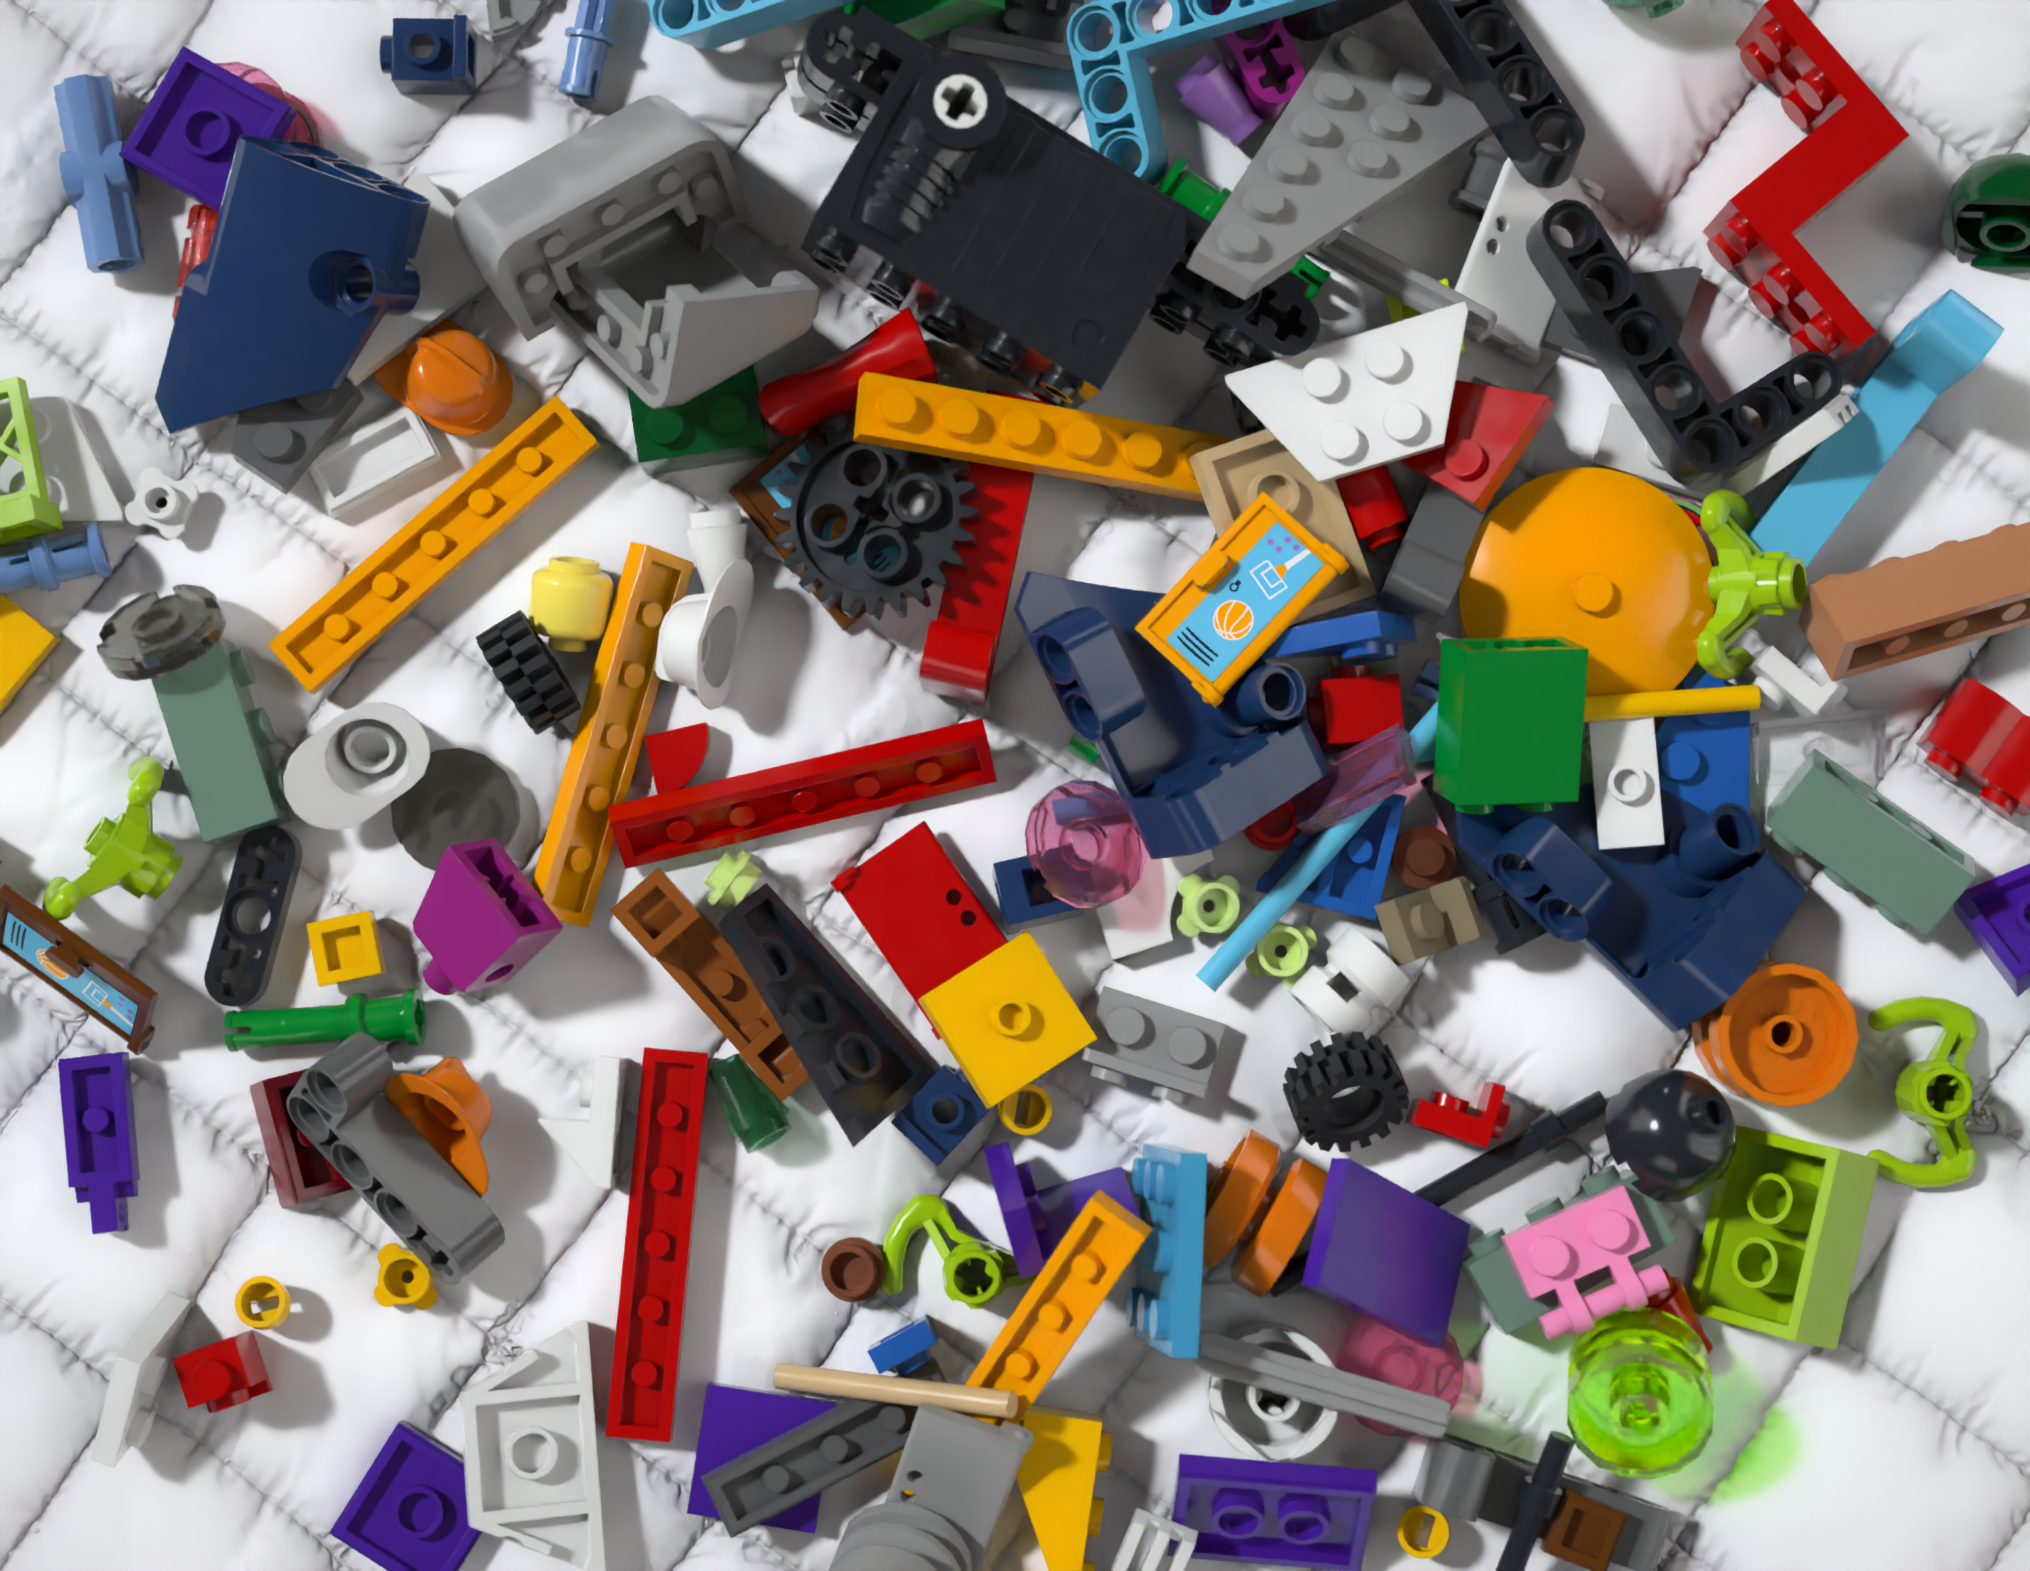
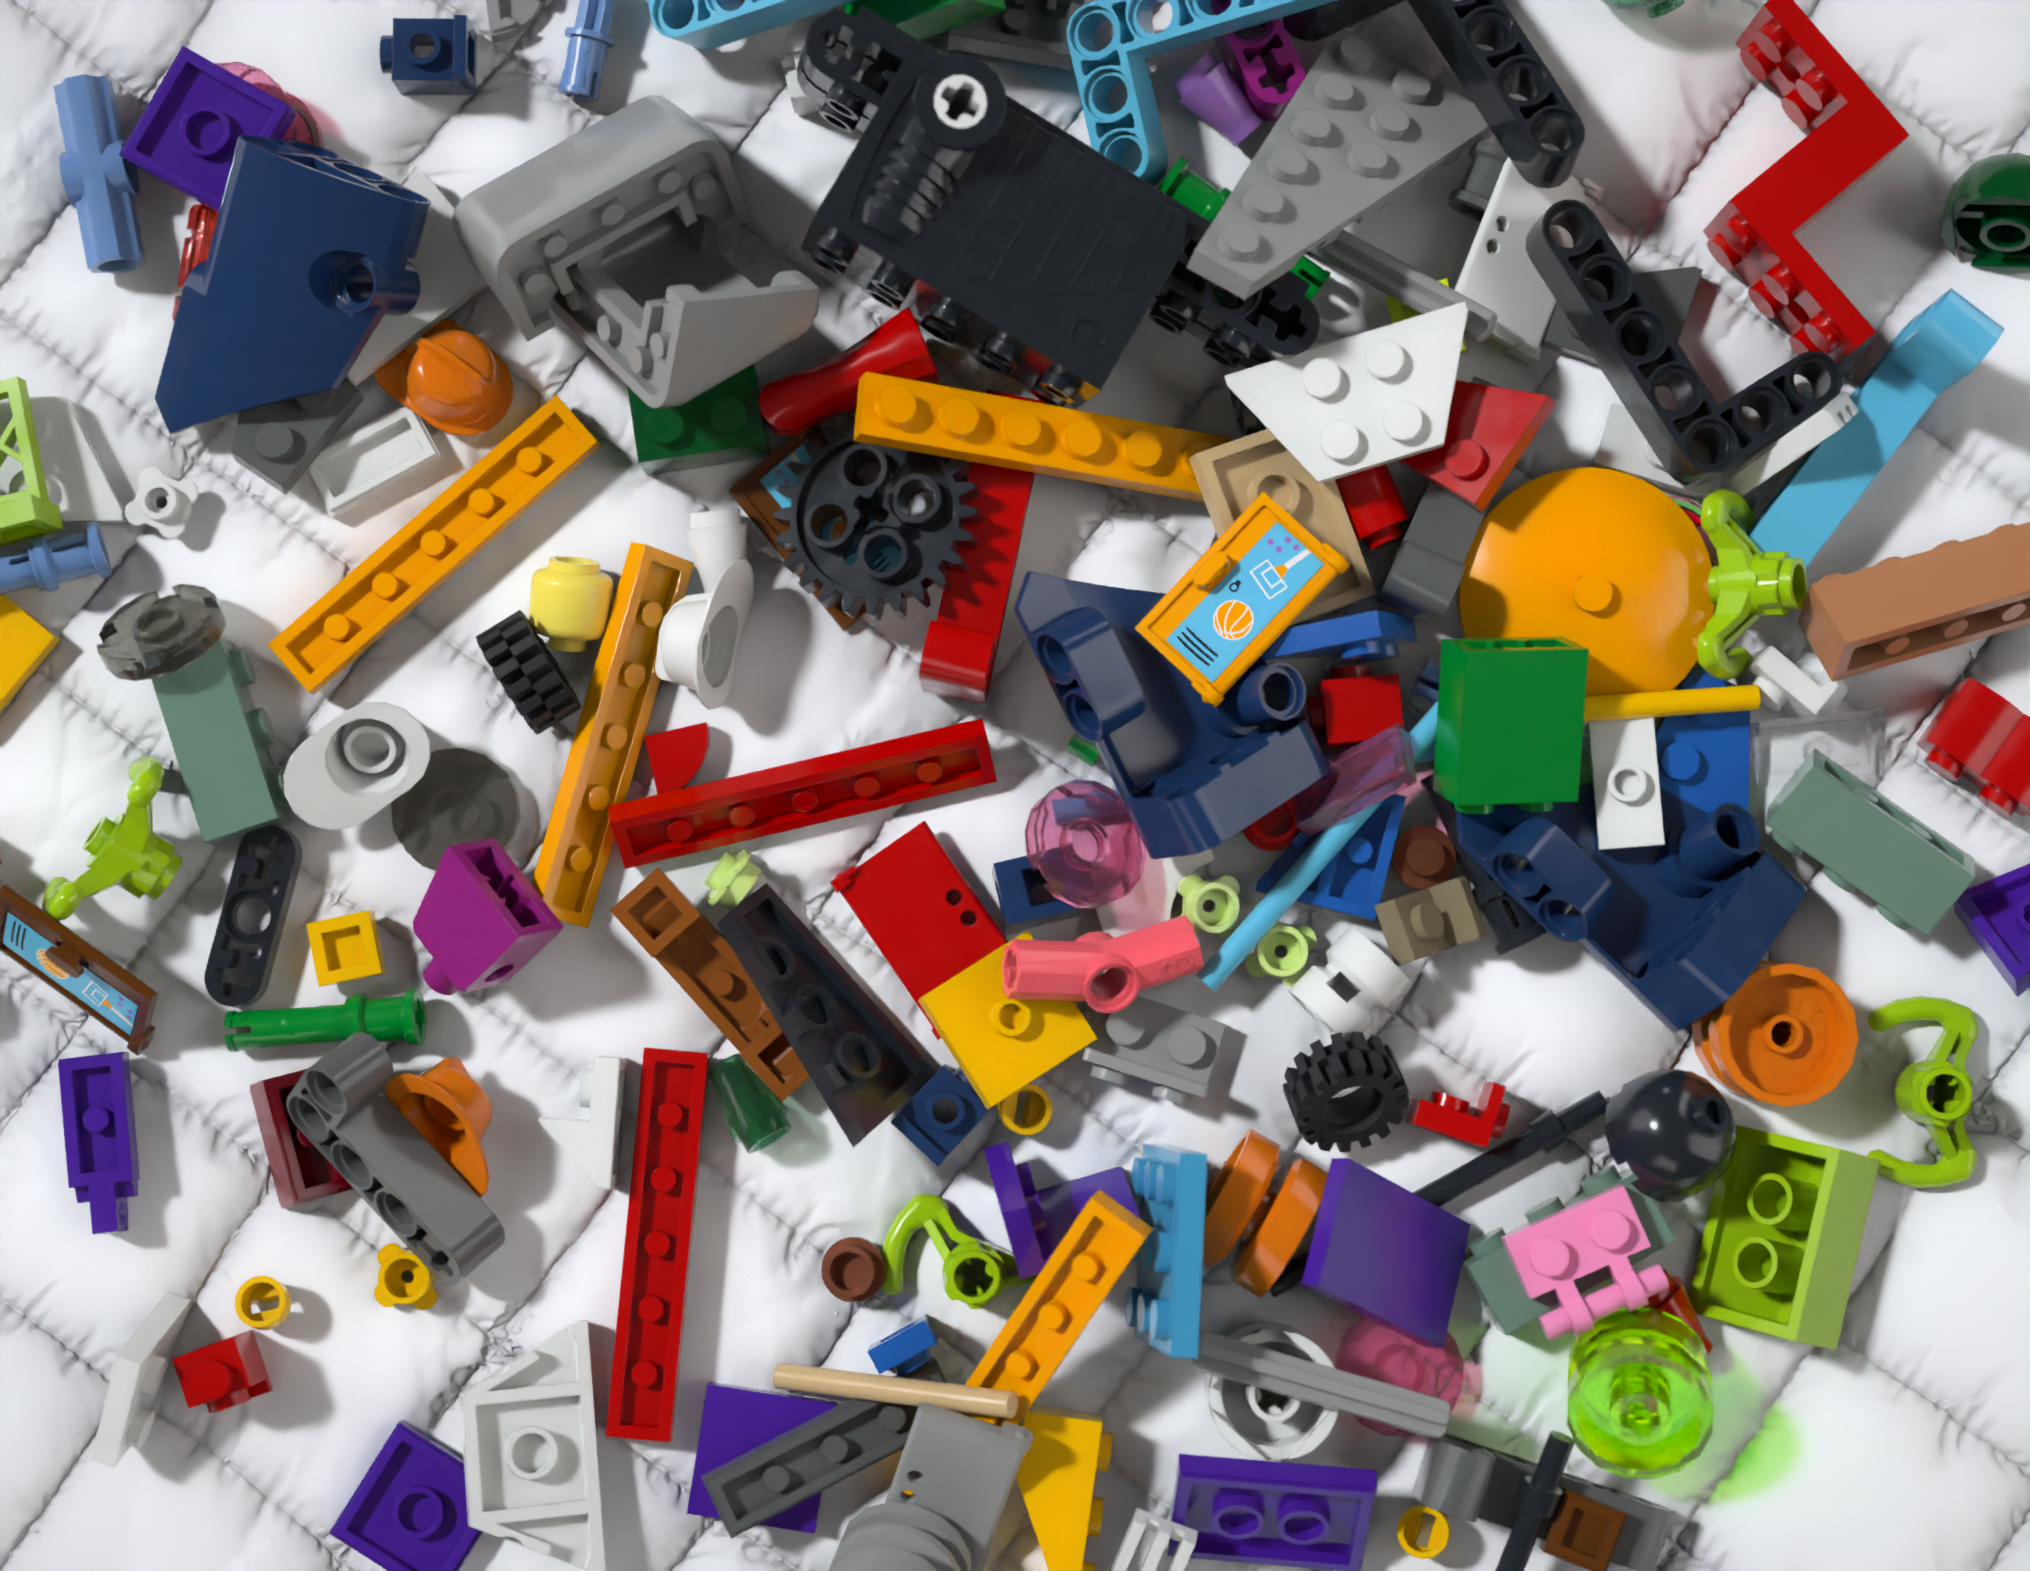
none -> coral piece [1001,915,1204,1014]

